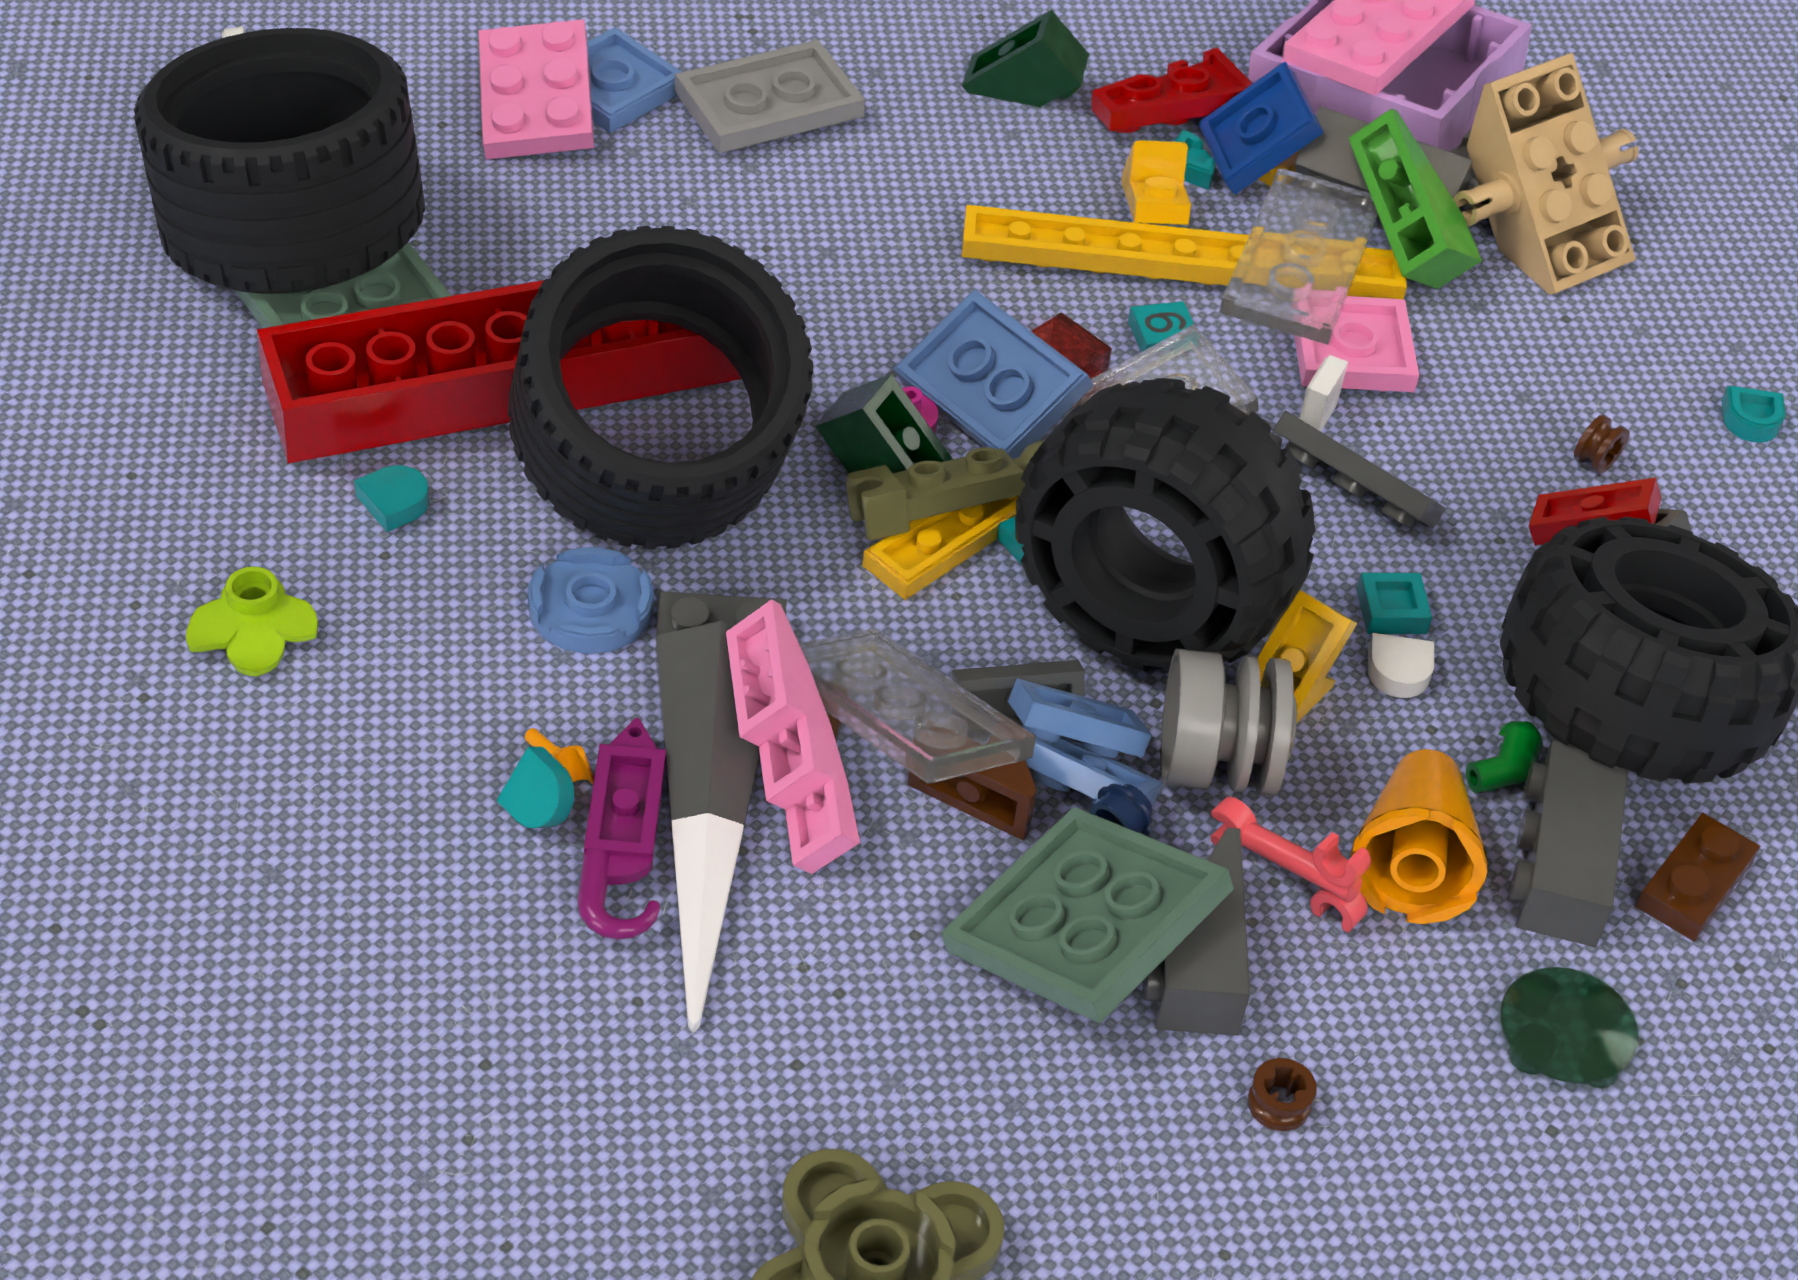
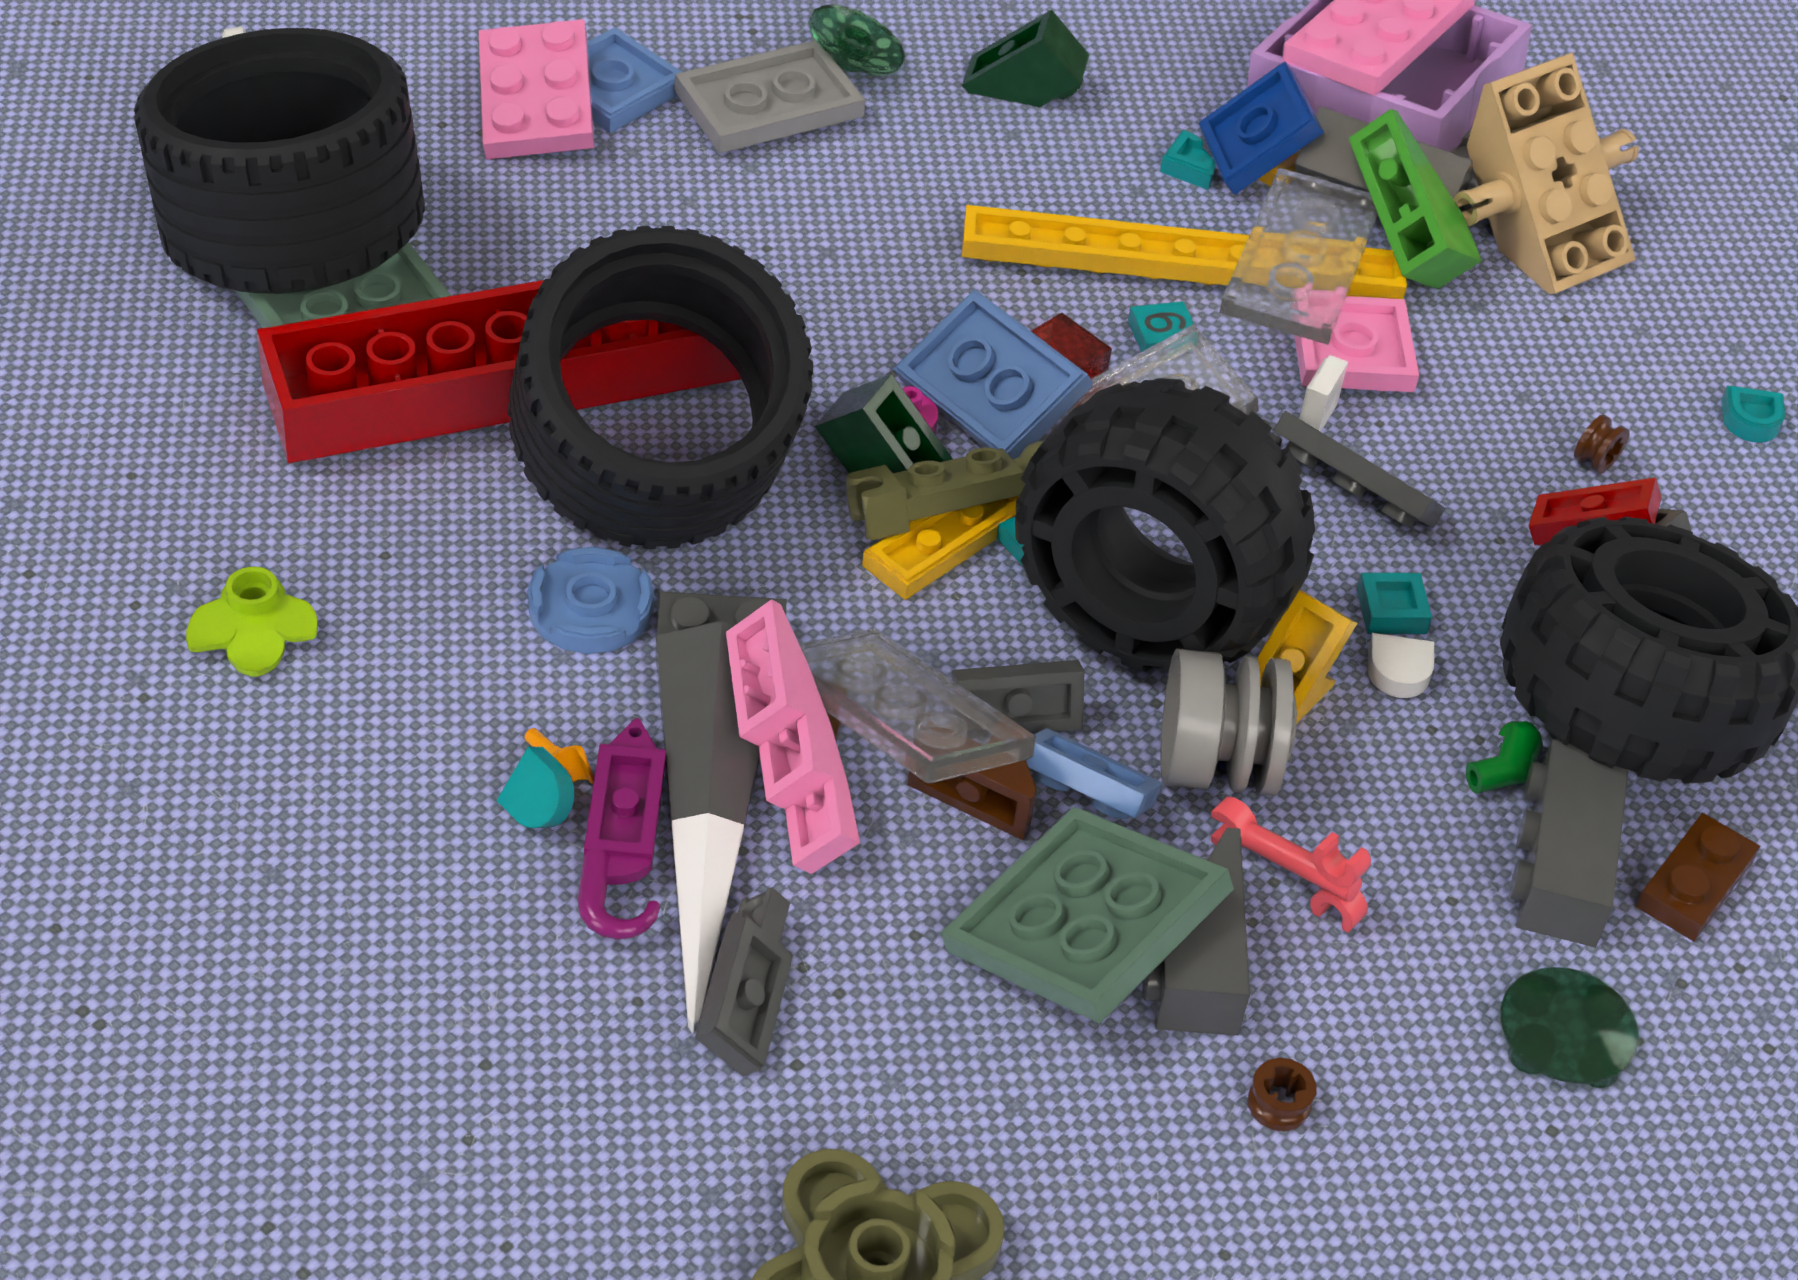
teal tile [354,465,429,532] -> none
medium blue plate [1008,678,1152,758] -> none
dark blue plate [1090,783,1152,836] -> none
red wing [1091,47,1253,133] -> none
yellow slope [1121,140,1191,225] -> none
light orange cone [1350,749,1488,924] -> none
none -> dark grey hinge [695,887,793,1076]
none -> clear green dish [808,5,905,75]

